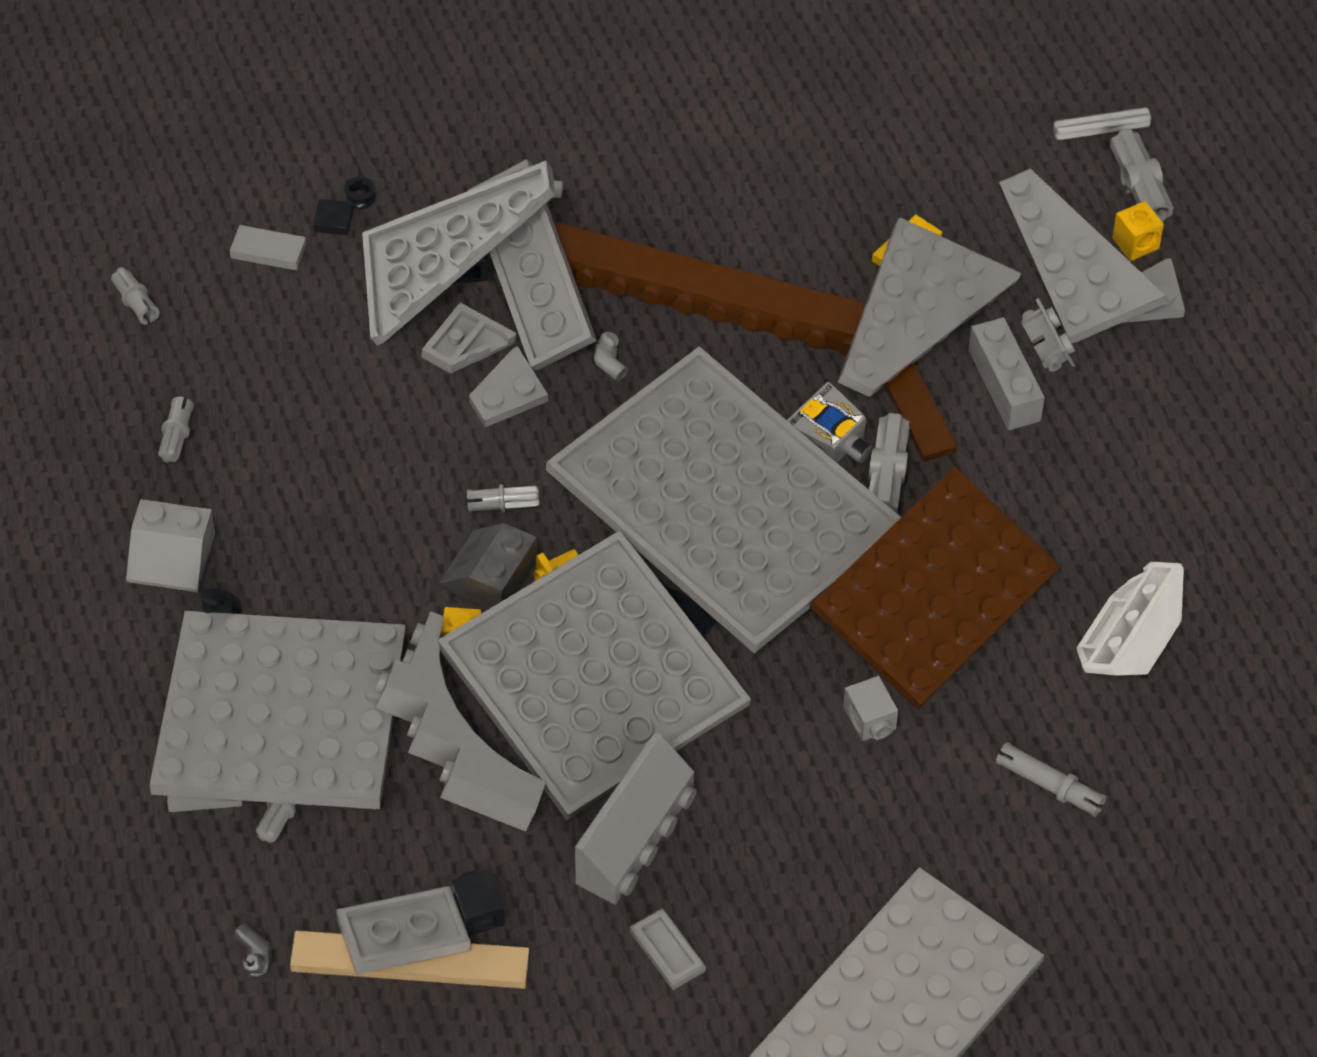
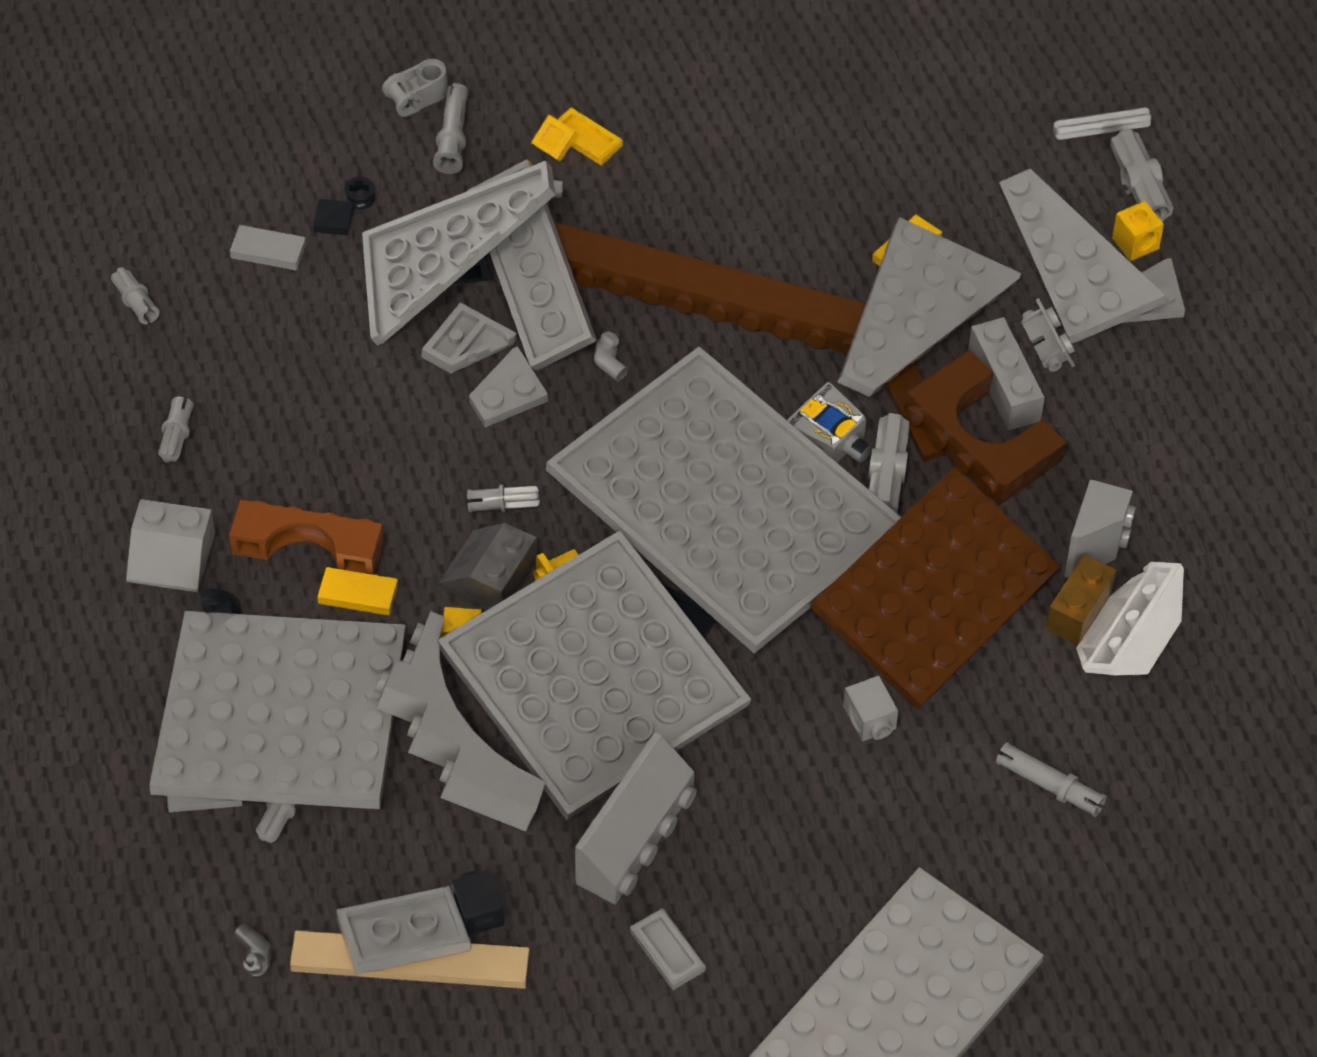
none -> dark orange arch [229,499,384,575]
none -> yellow tile [317,567,398,616]
none -> light grey piece [382,59,448,117]
none -> light grey pin [433,84,468,174]
none -> yellow tile [531,115,579,161]
none -> yellow tile [558,108,623,166]
none -> reddish brown arch [903,350,1067,506]
none -> pearl gold brick [1046,554,1117,645]
none -> light grey slope [1064,479,1136,577]

